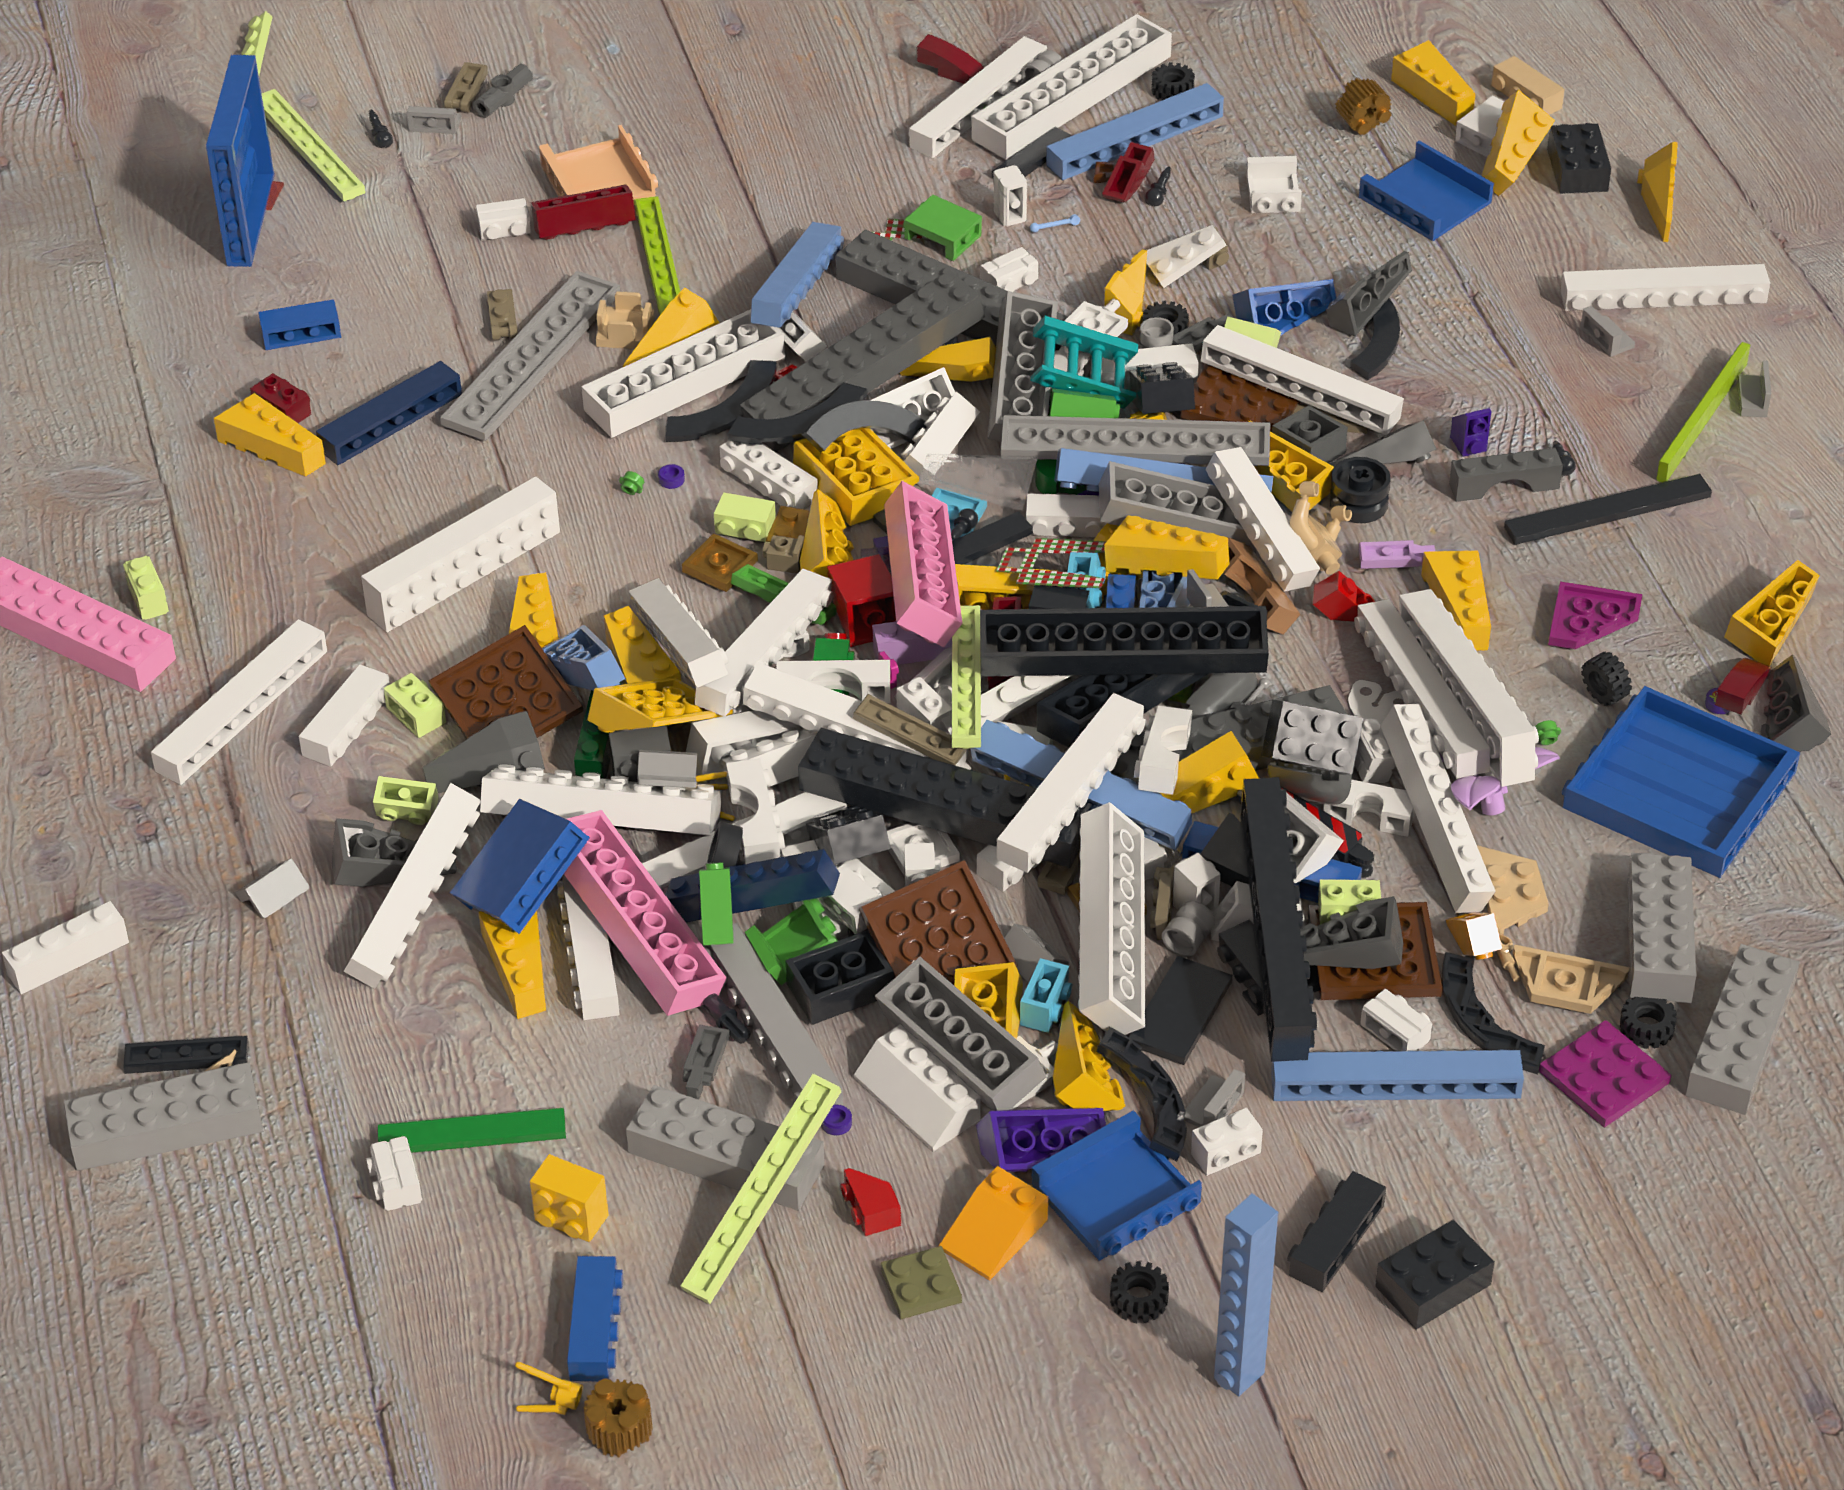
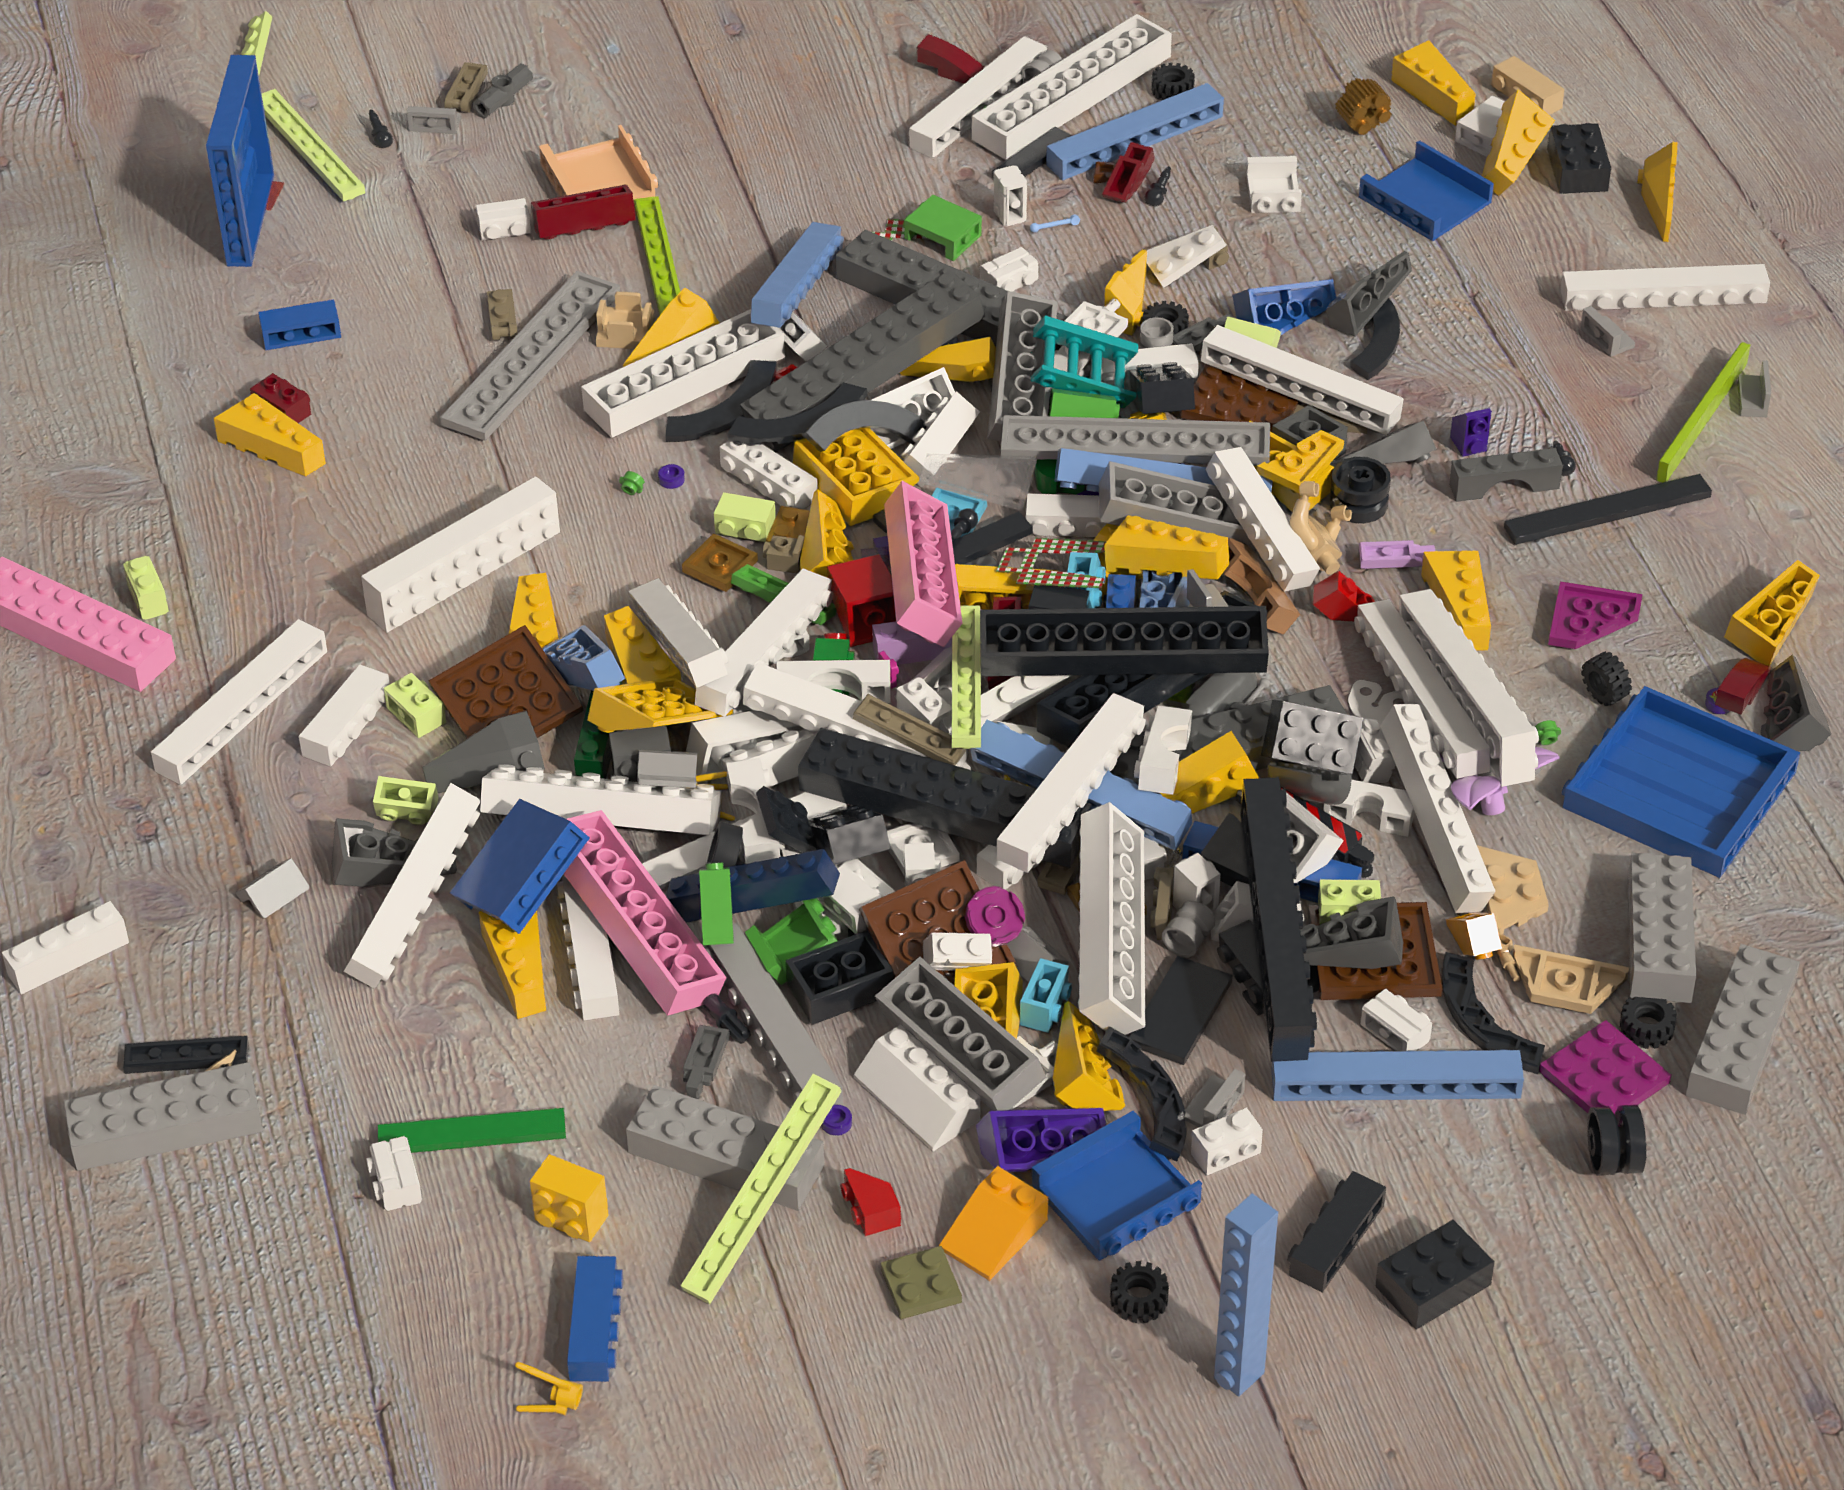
dark blue brick [316,361,462,466] -> none
pearl gold brick [584,1379,653,1458] -> none
none -> black plate [756,786,817,853]
none -> white brick [923,933,992,971]
none -> magenta tile [965,886,1025,947]
none -> yellow wing [1257,430,1344,493]
none -> black wheel [1587,1104,1647,1176]

